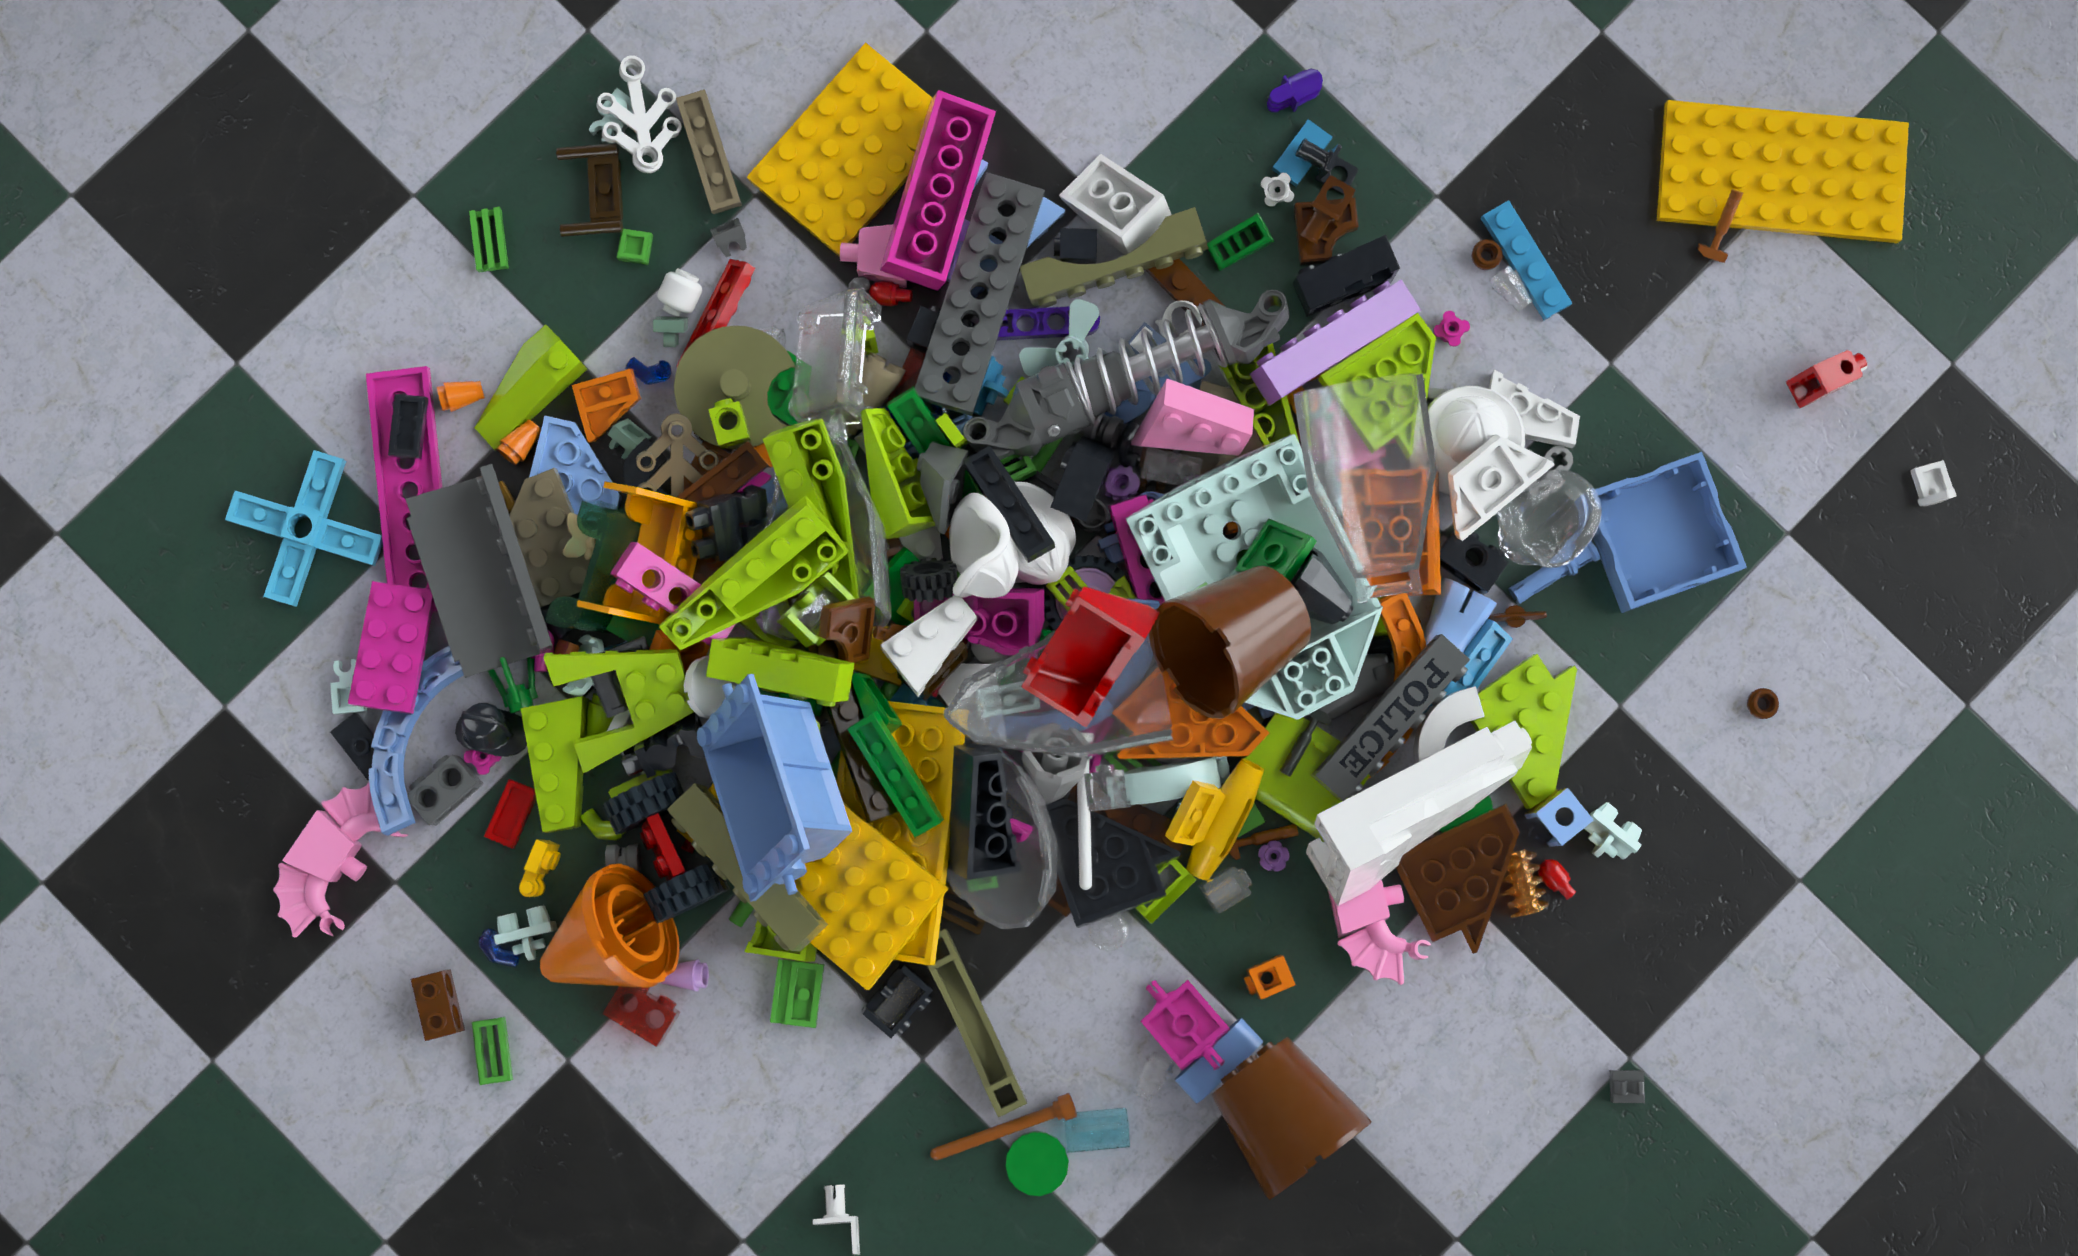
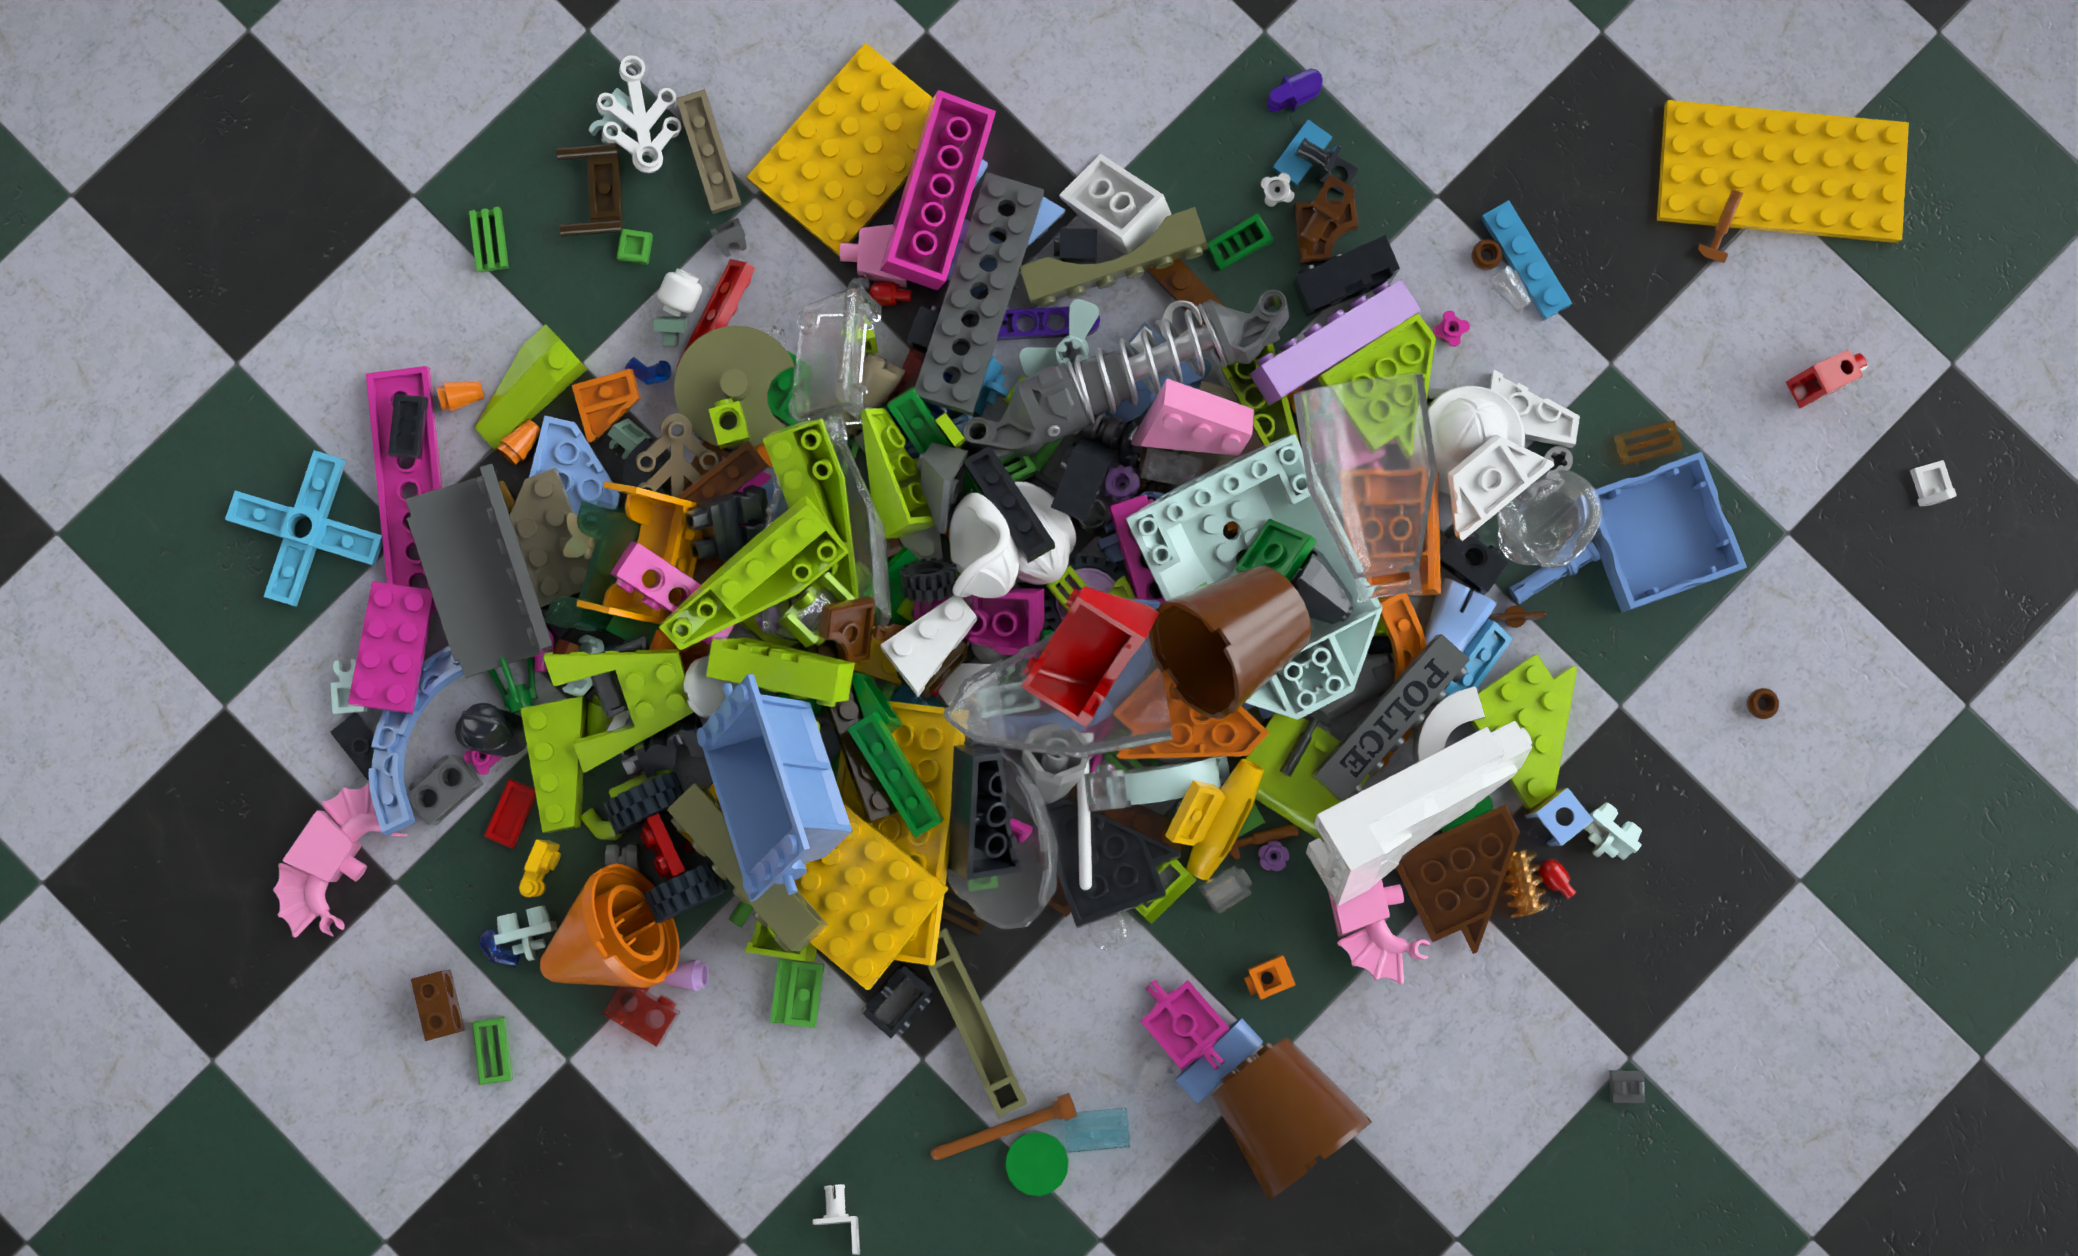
none -> clear orange tile [1613,420,1683,466]

